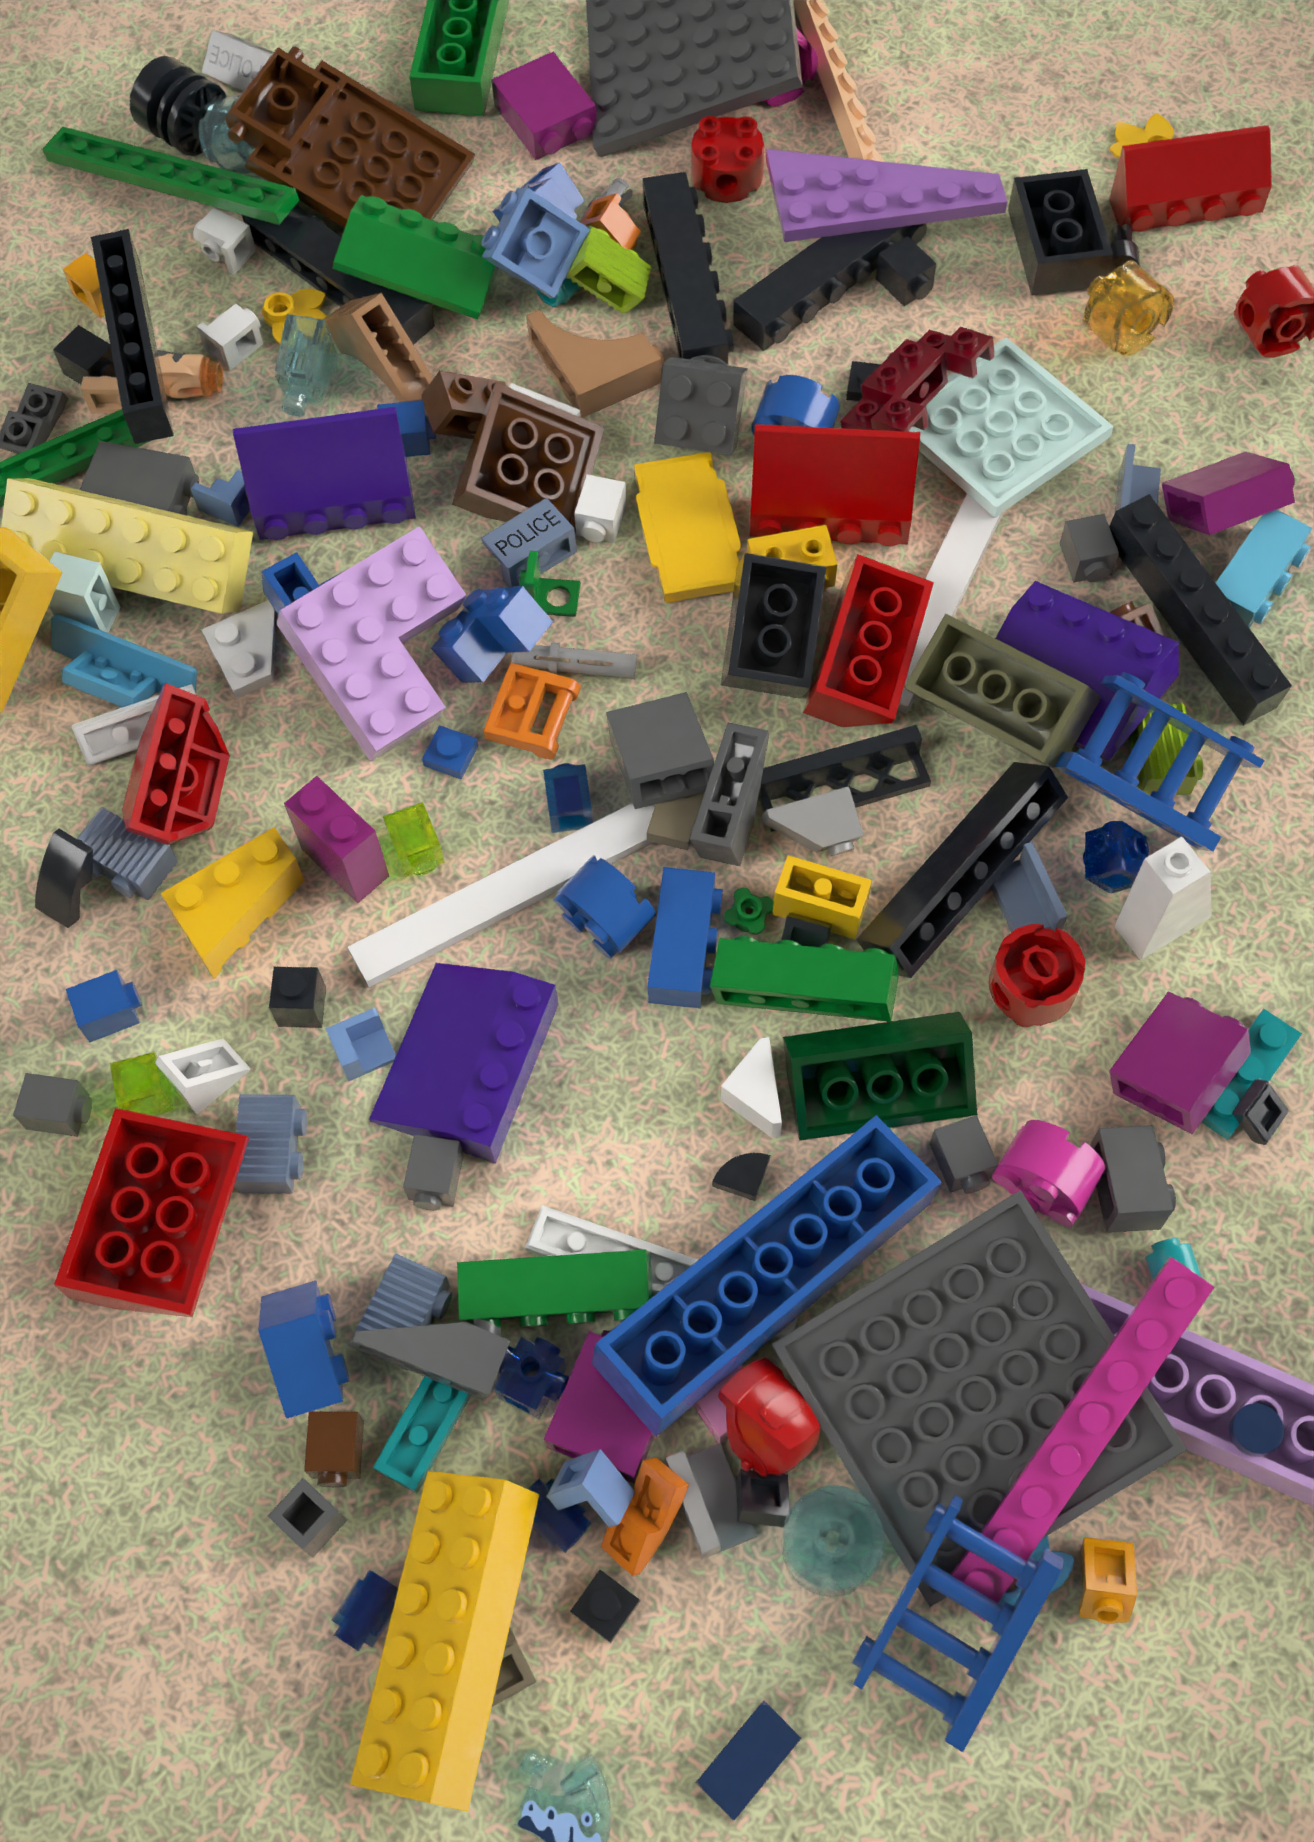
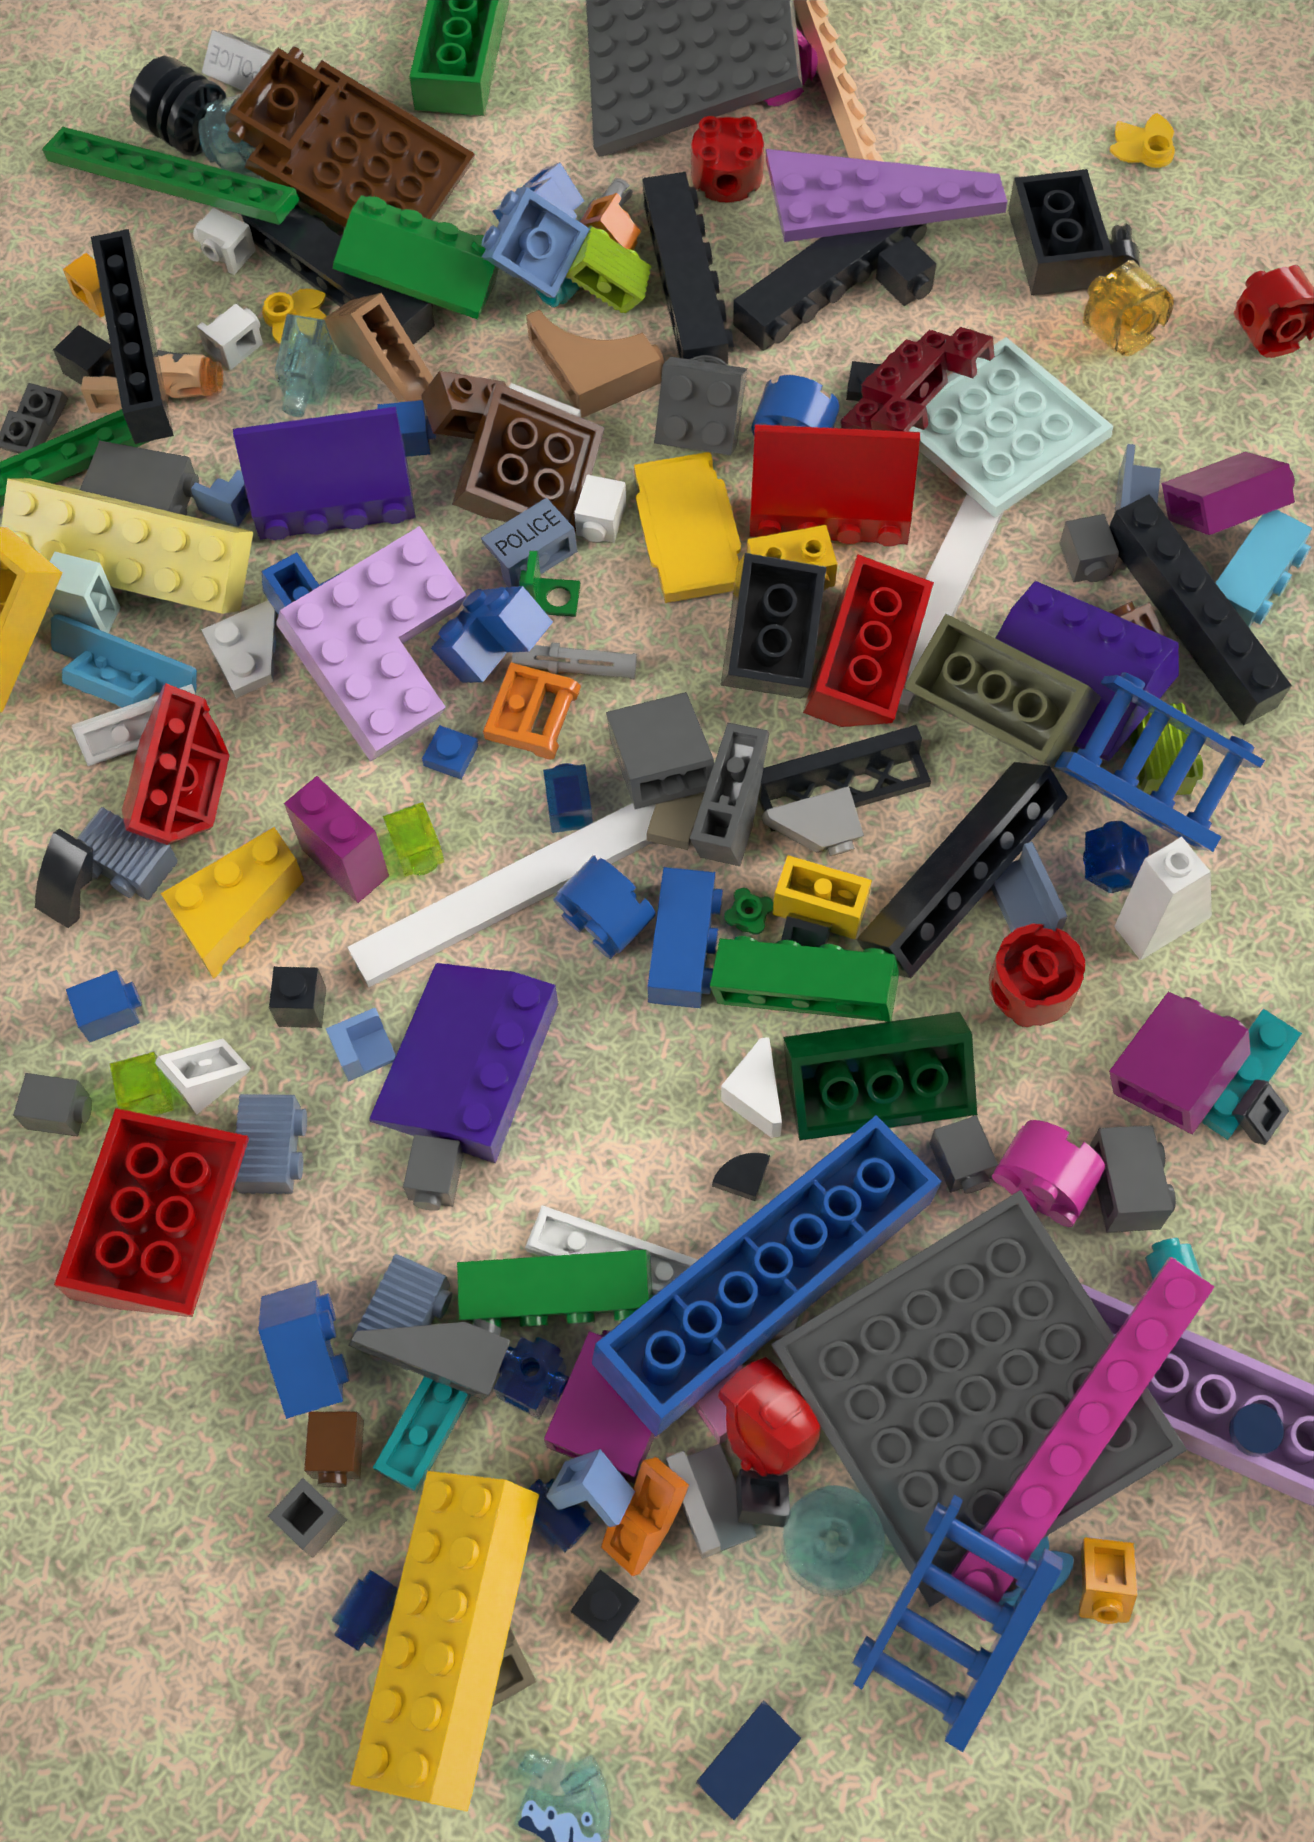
magenta brick [491,51,597,160] -> none
red slope [1109,125,1272,232] -> none

